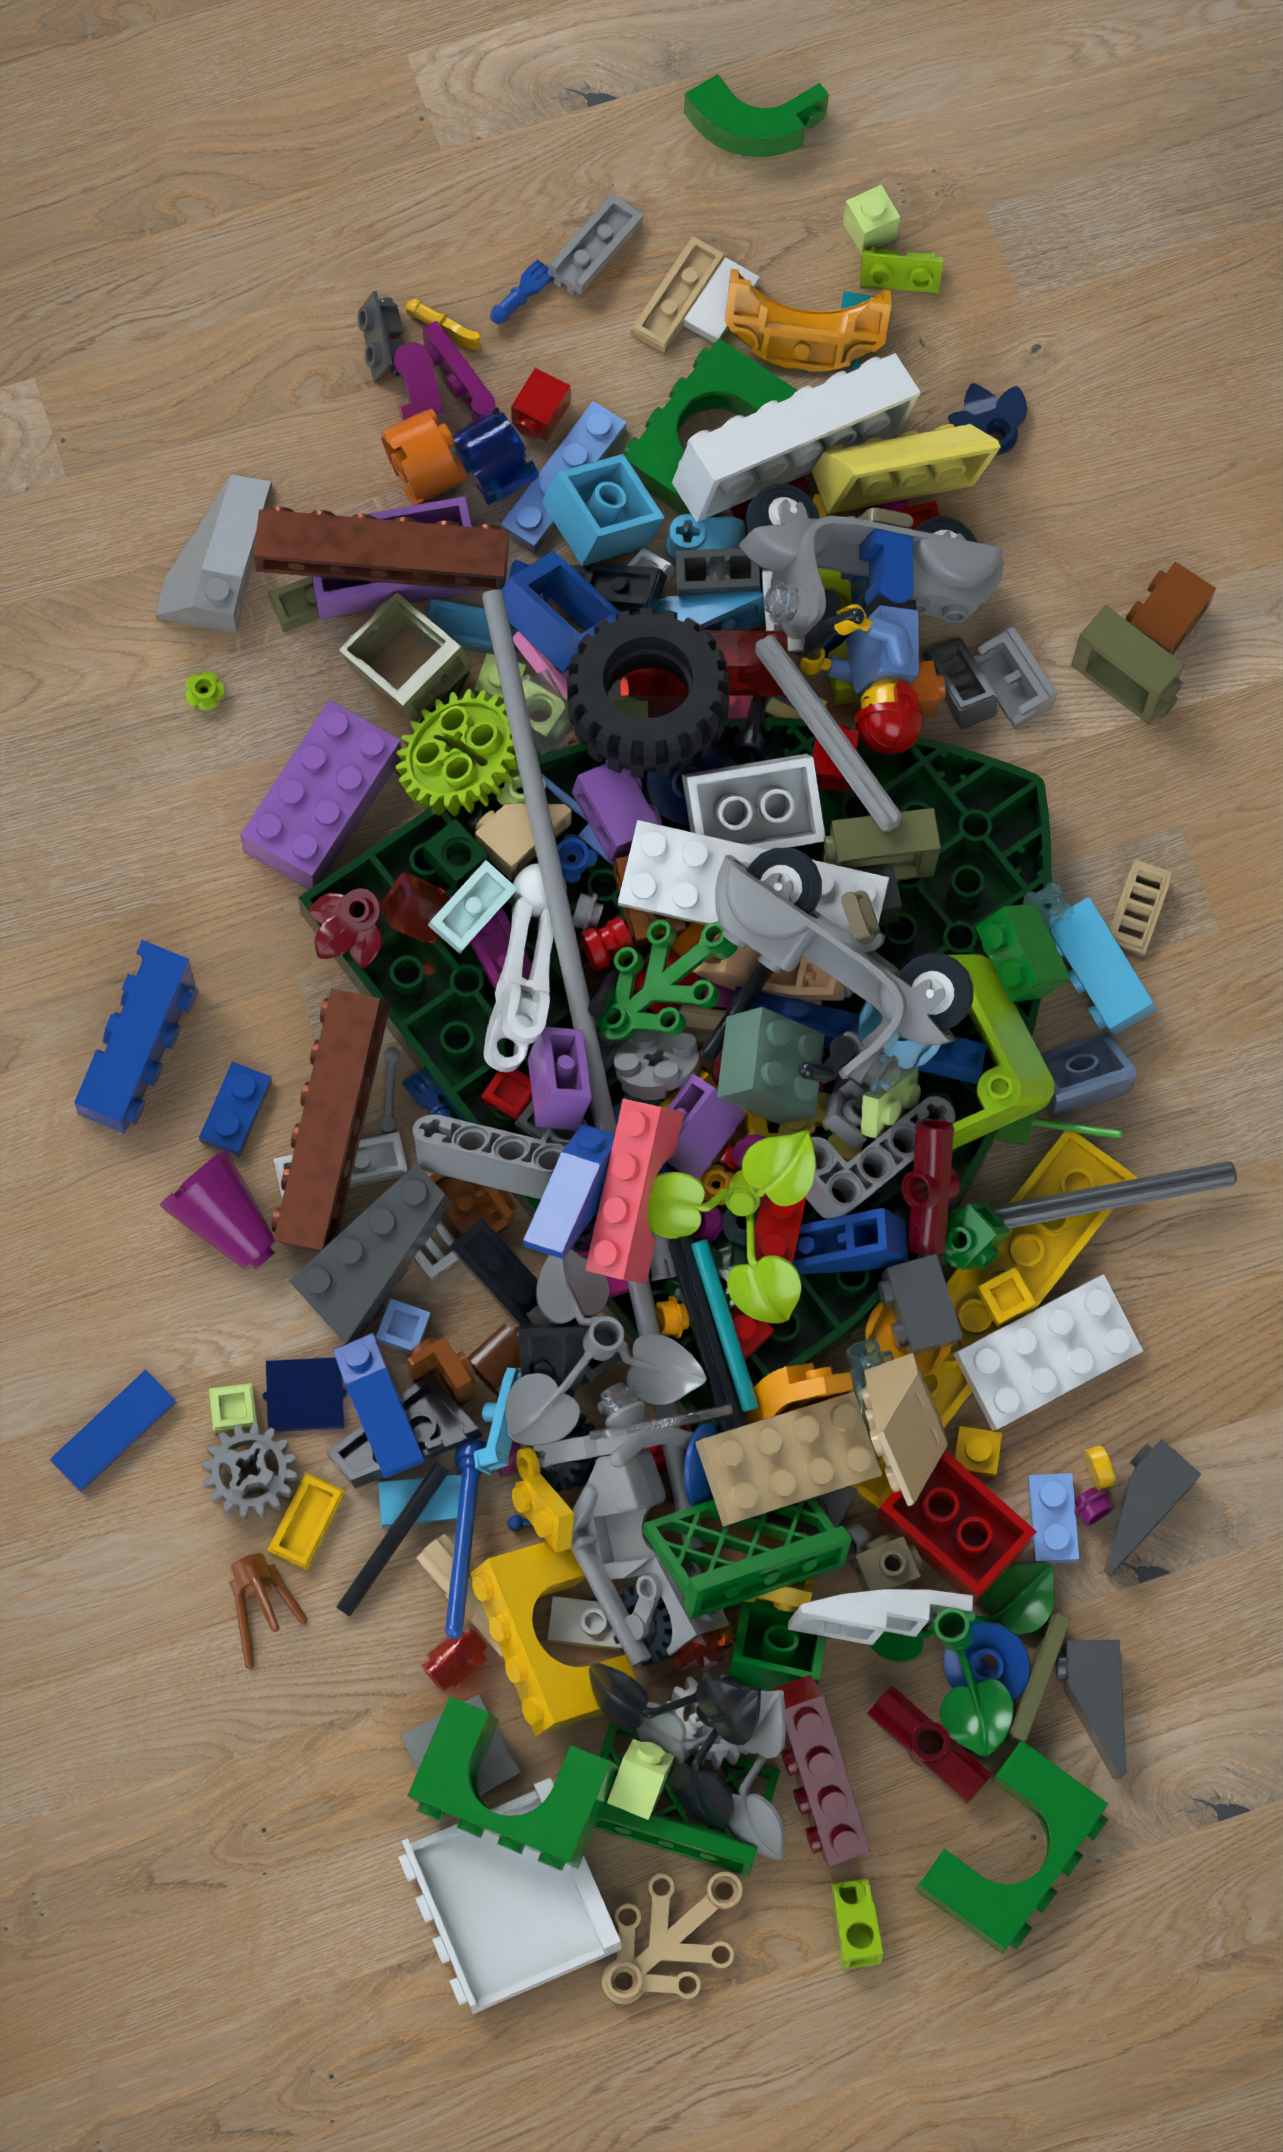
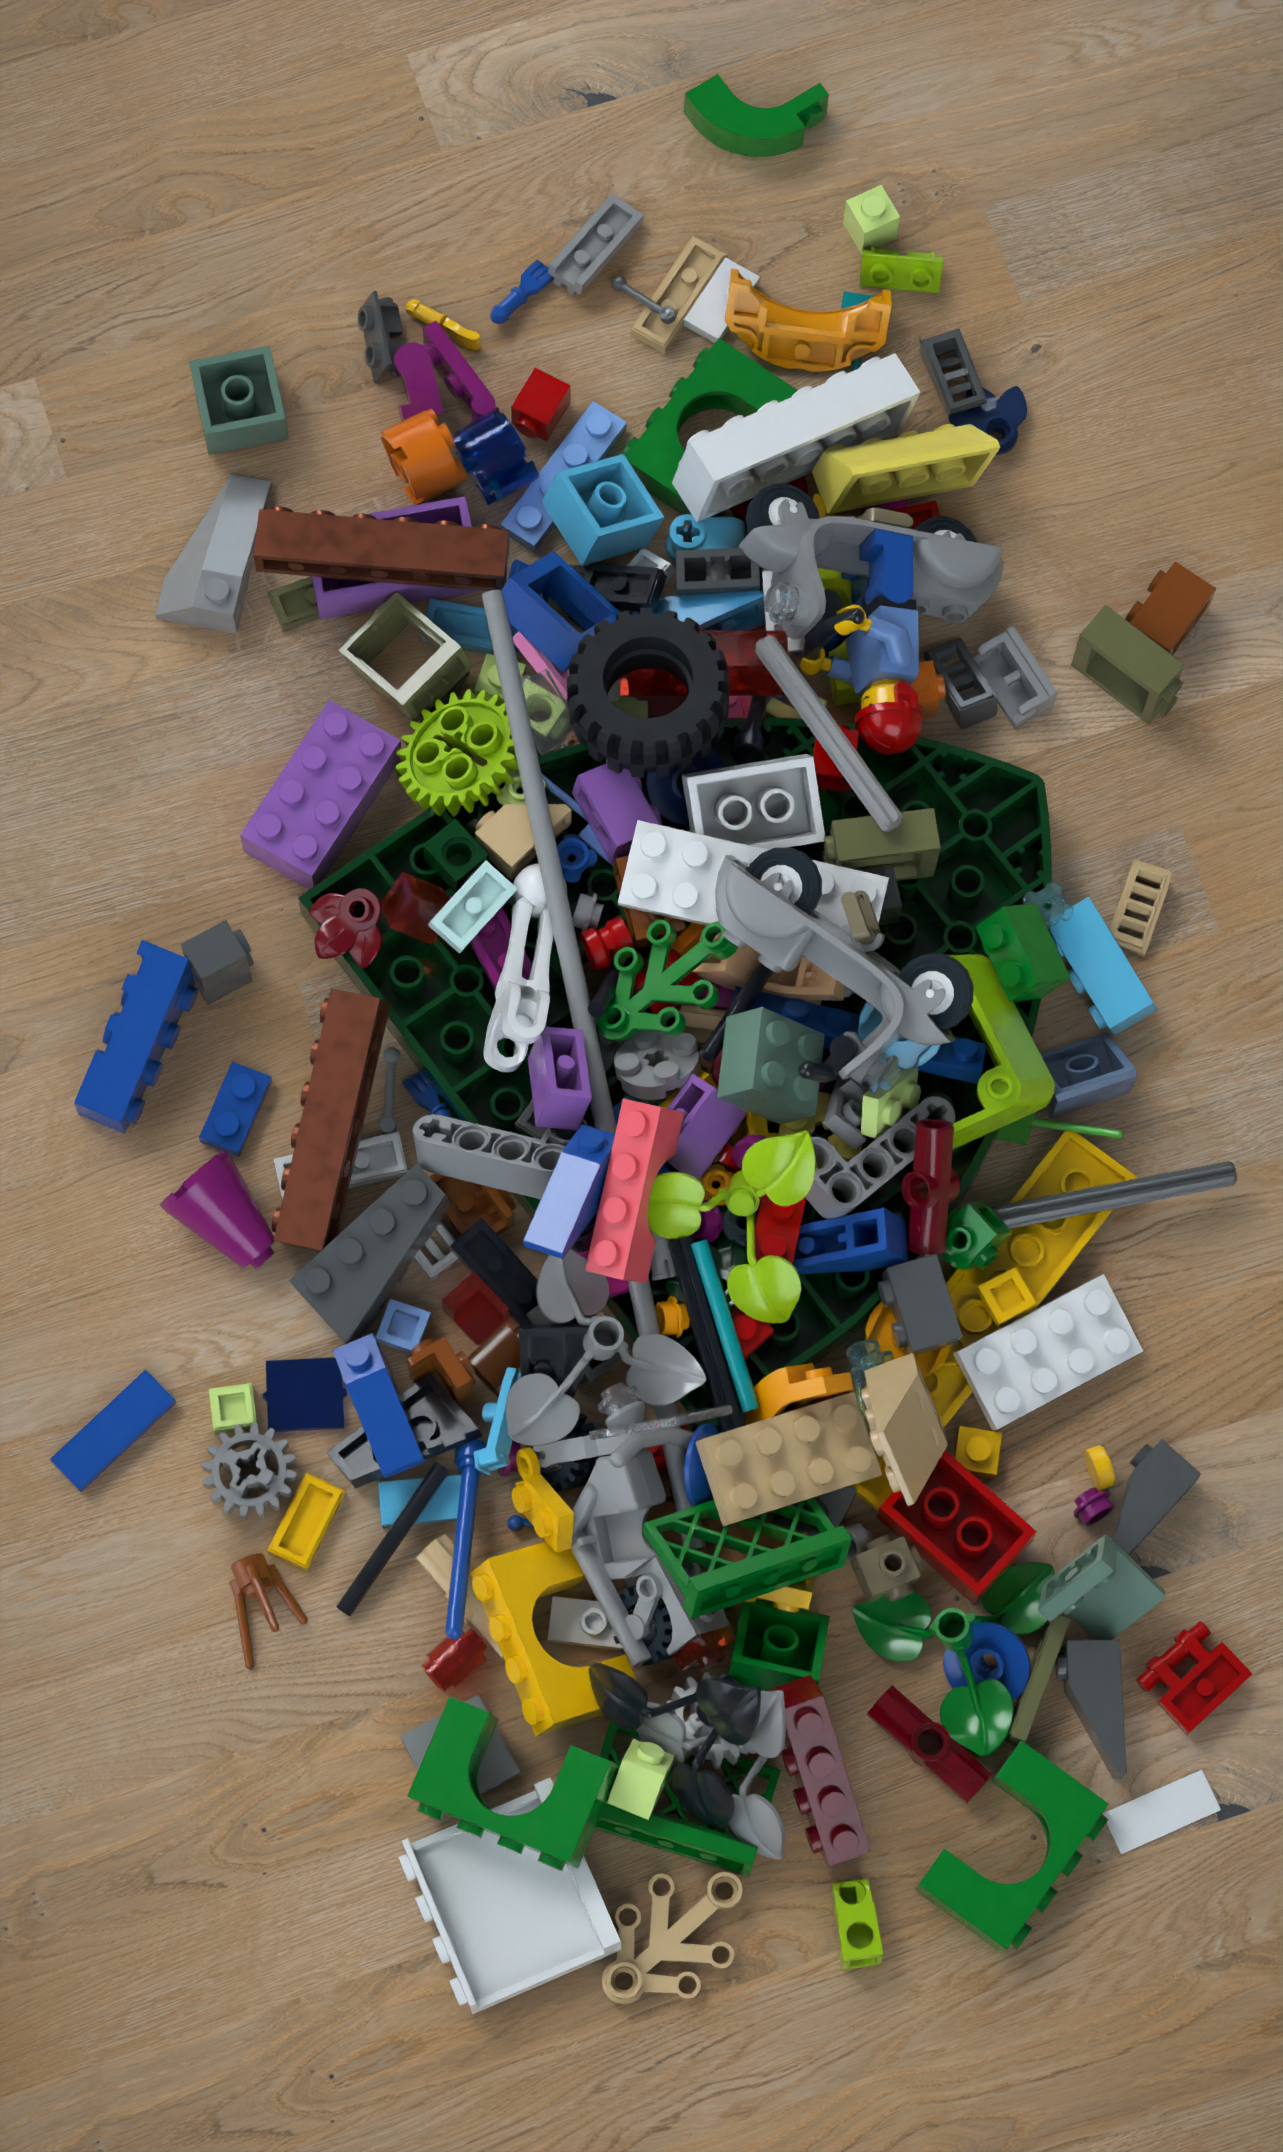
lime plate [184,671,225,711] -> none
red tile [481,1069,533,1122] -> none
white slope [788,1589,973,1645] -> none
light blue plate [1027,1473,1079,1564] -> none
none -> dark grey brick [181,920,254,1005]
none -> sand green brick [189,345,289,455]
none -> clear red panel [442,1271,509,1345]
none -> dark grey hinge [611,276,676,324]
none -> dark grey slope [919,328,987,416]
none -> sand green bracket [1038,1534,1165,1640]
none -> white sticker [1102,1770,1221,1854]
none -> red plate [1136,1621,1252,1735]

